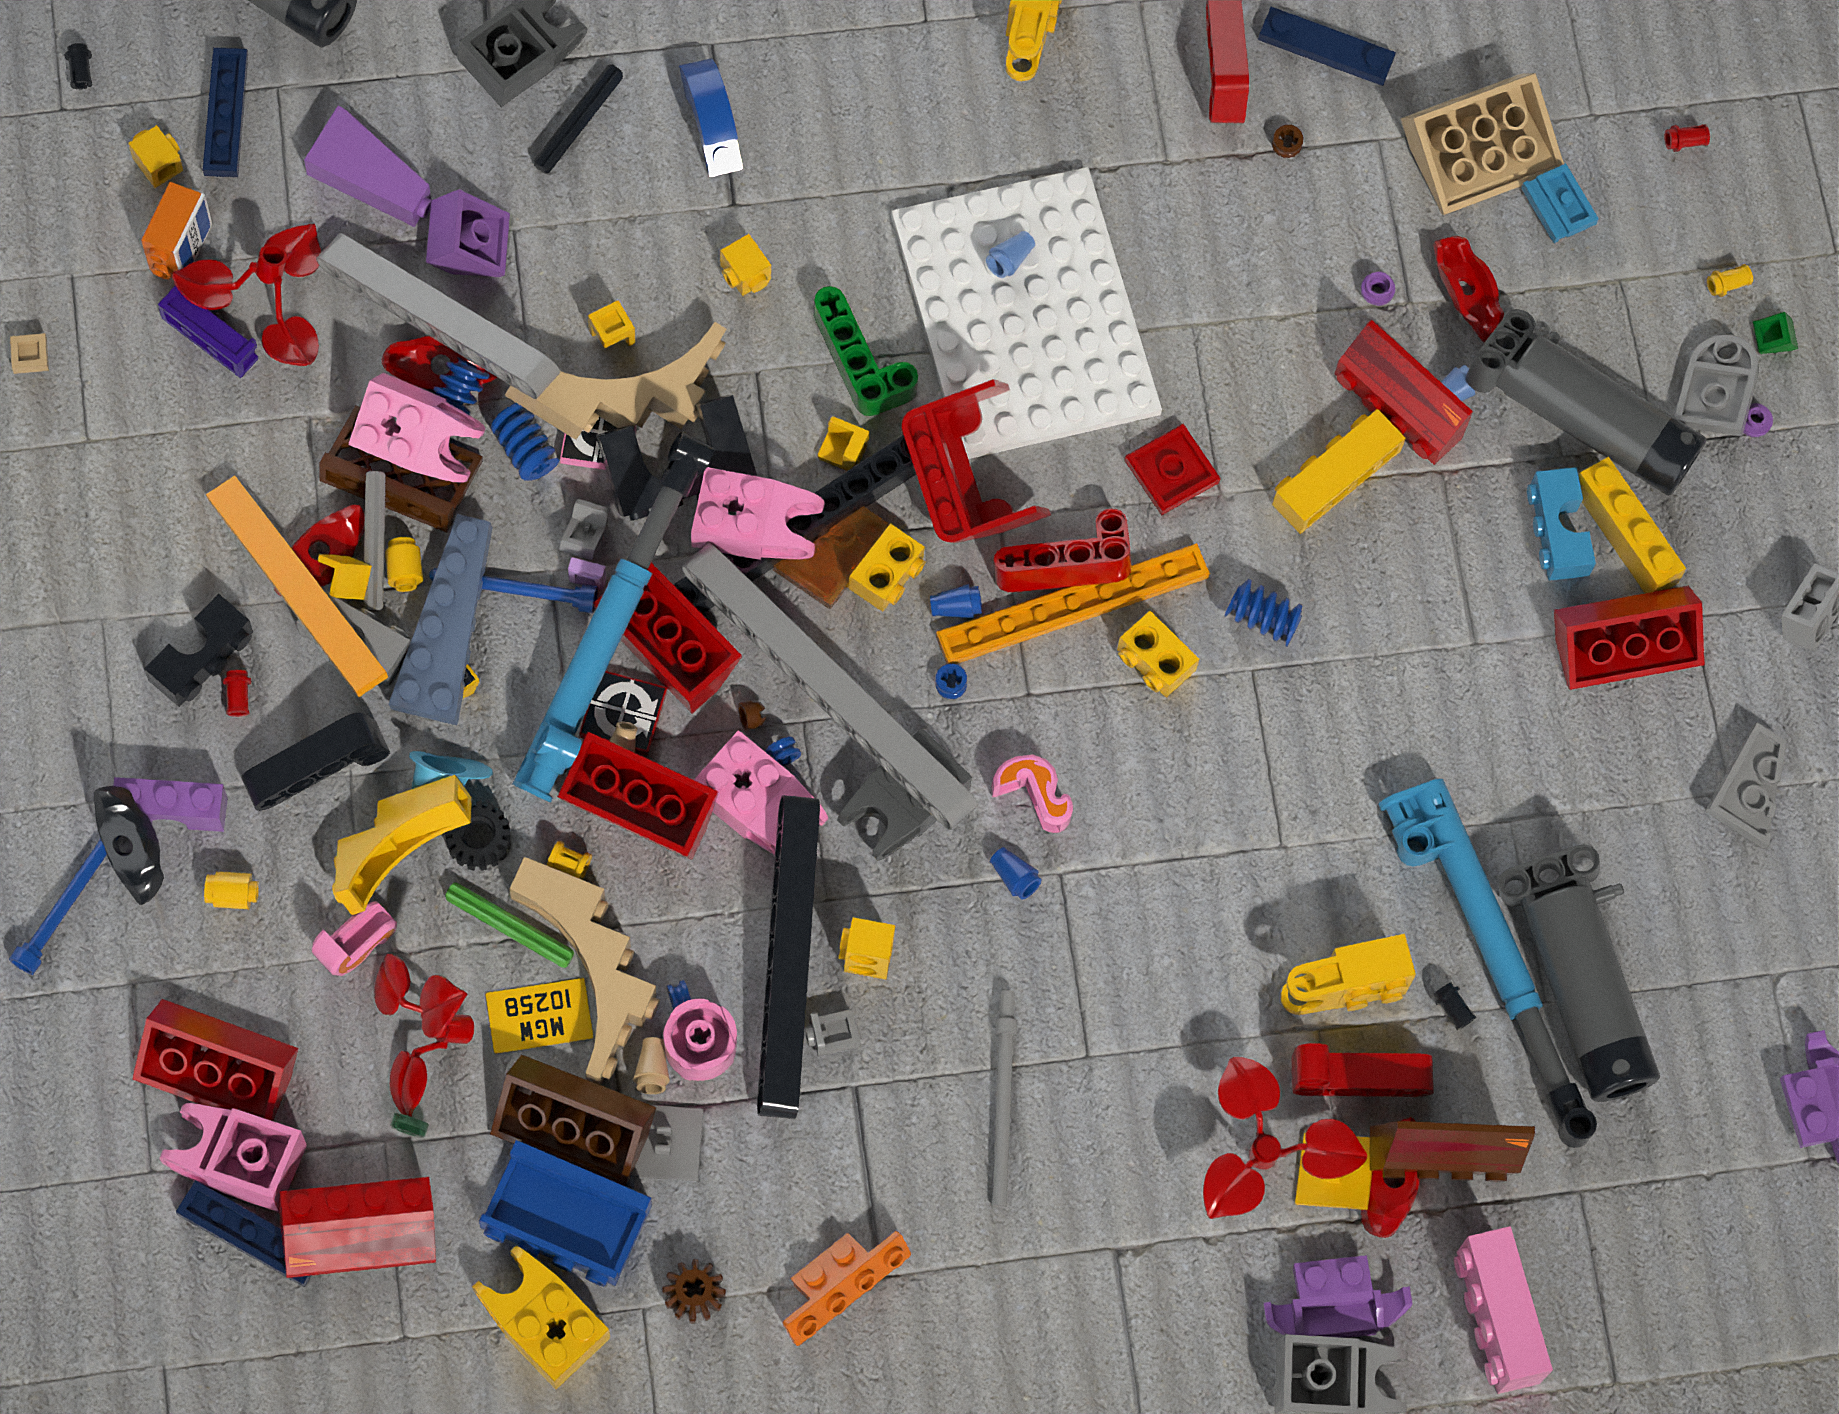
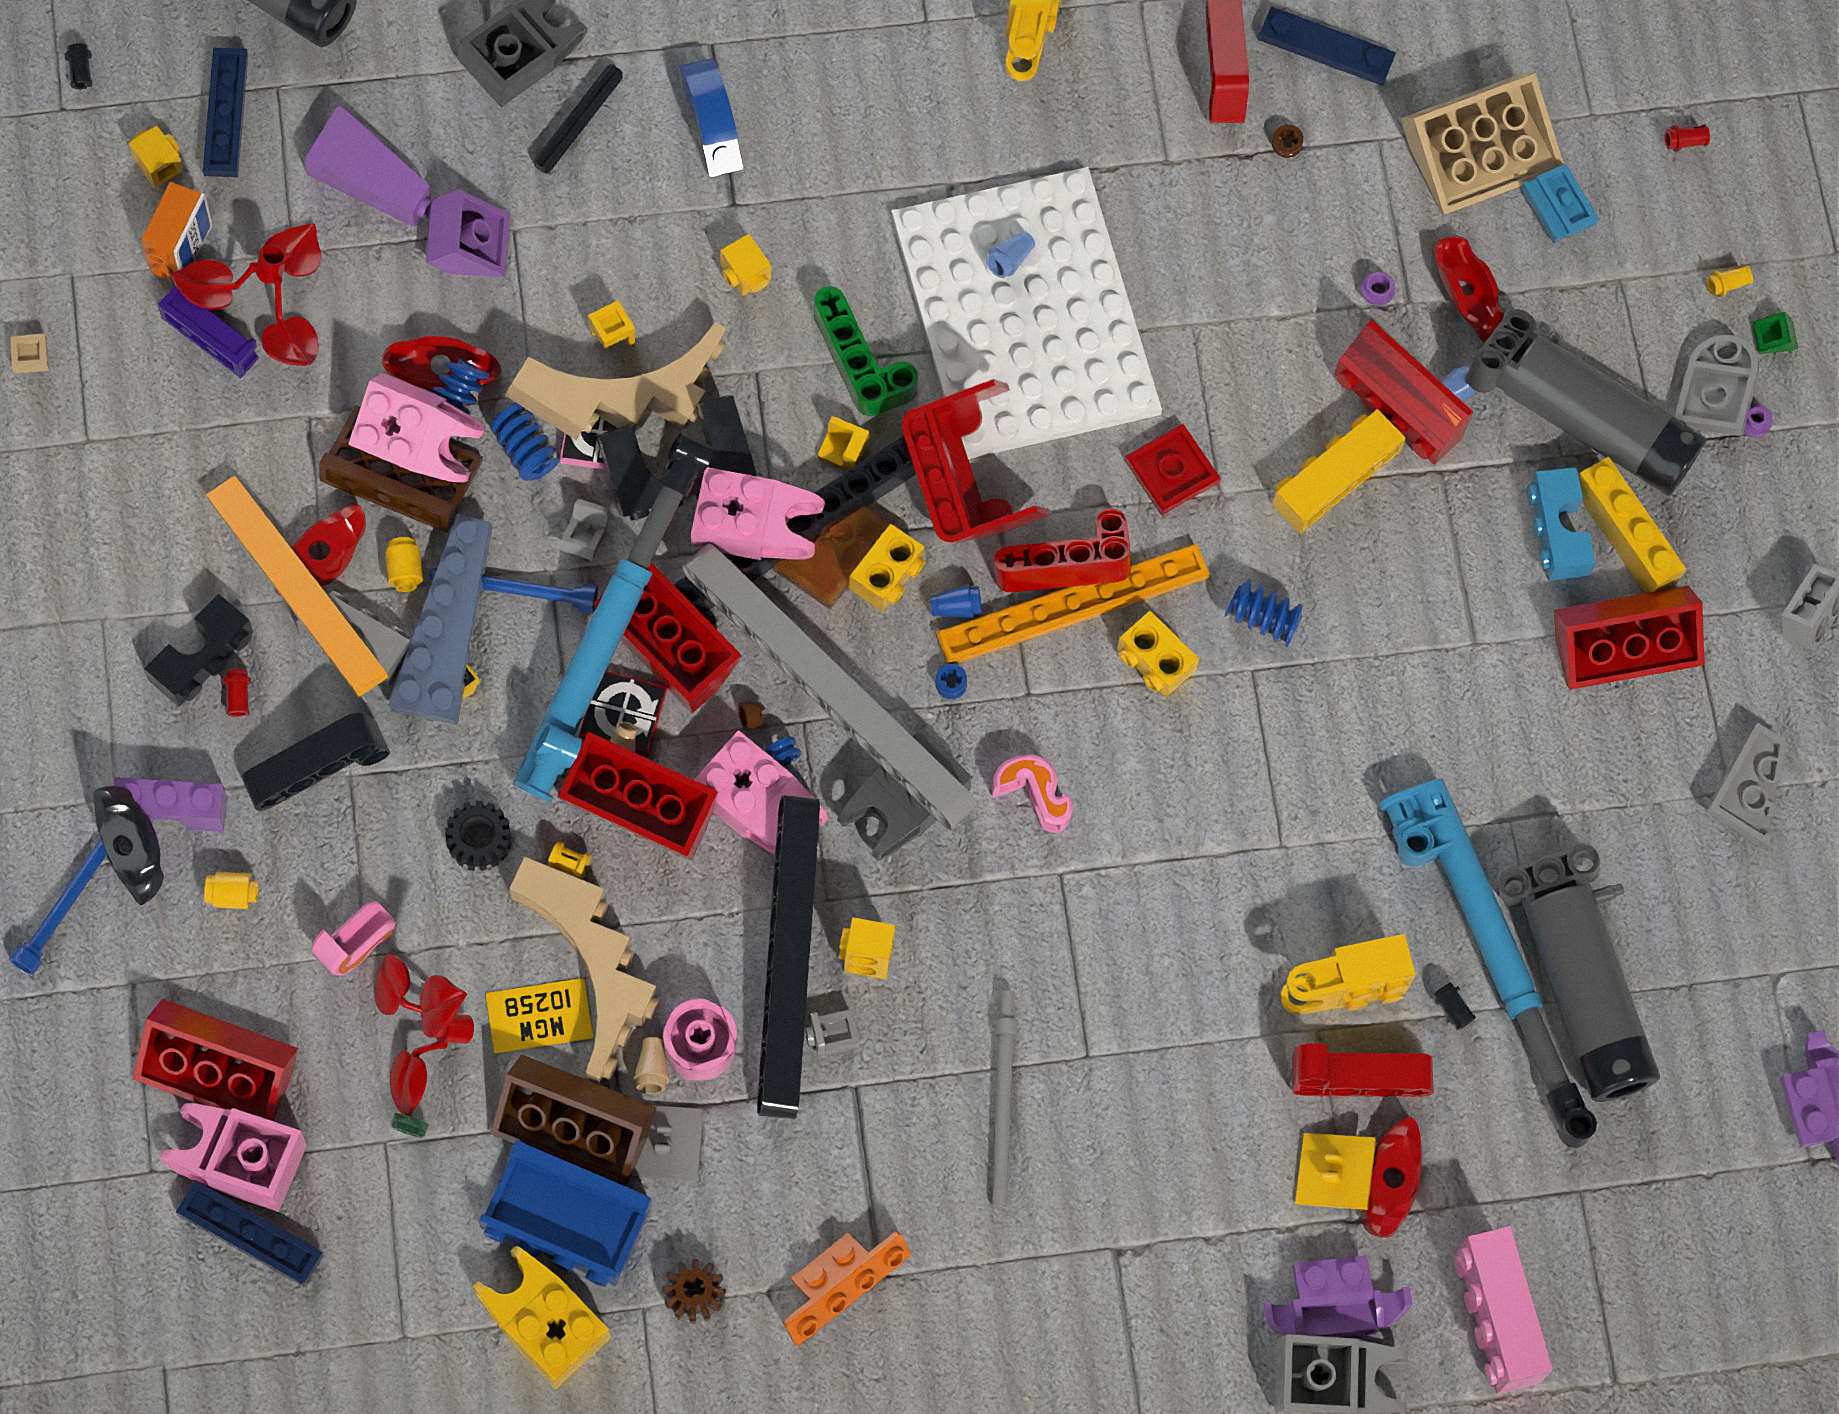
red slope [279,1177,436,1278] -> none
light grey beam [316,233,560,399] -> none
yellow panel [318,554,372,600] -> none
yellow arch [332,775,472,915] -> none
light grey axle [363,471,386,611] -> none
medium azure piece [409,751,493,789] -> none
bright green axle [445,882,574,968] -> none
lavender tile [568,557,606,590] -> none
blue bush [666,980,691,1010] -> none
blue cone [990,847,1042,900] -> none
red plant [1203,1057,1367,1219] -> none
reddish brown slope [1370,1121,1535,1182] -> none

